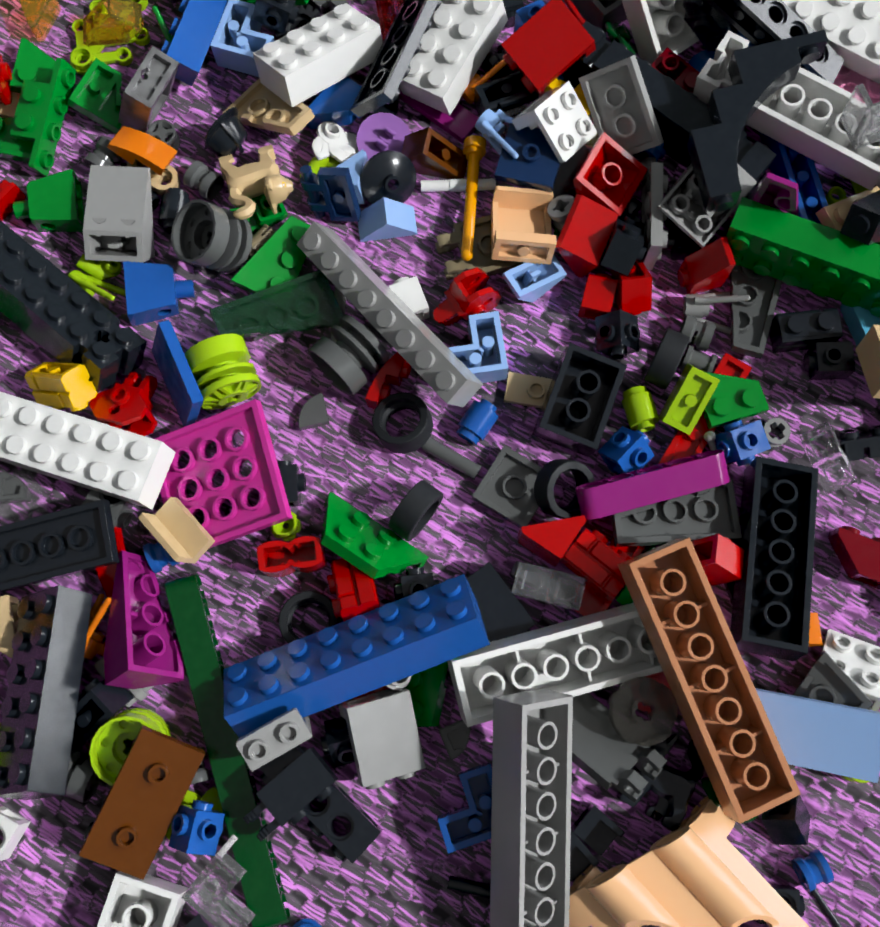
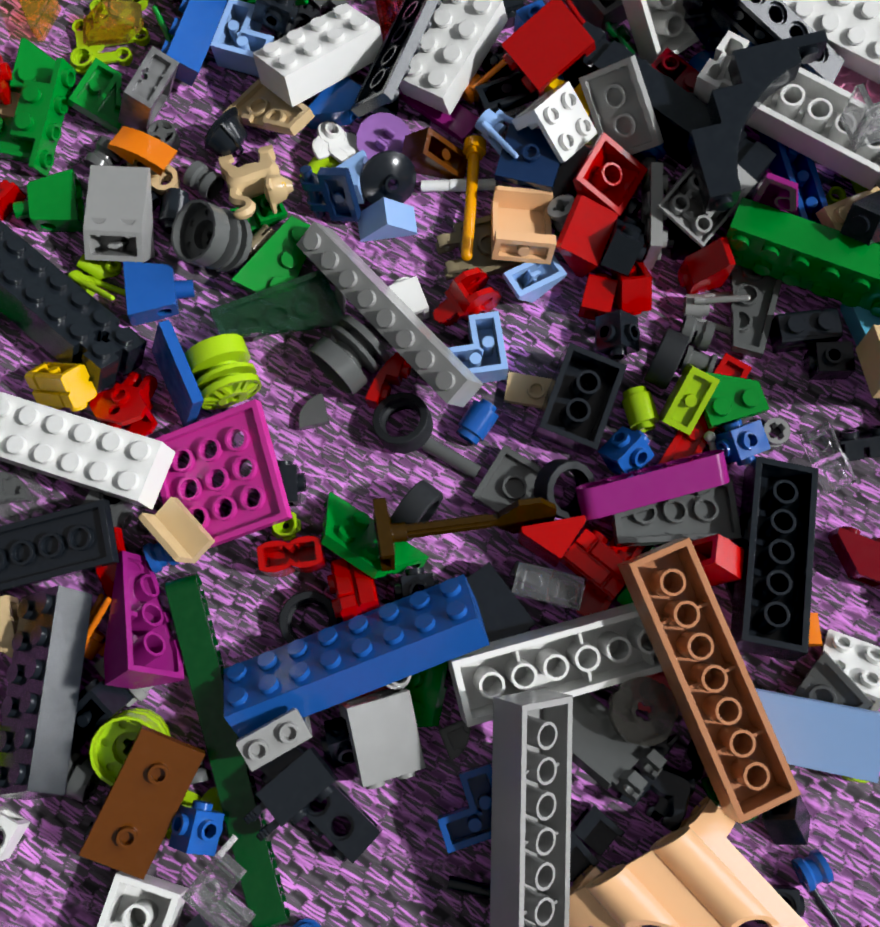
none -> dark brown piece [372,497,557,571]

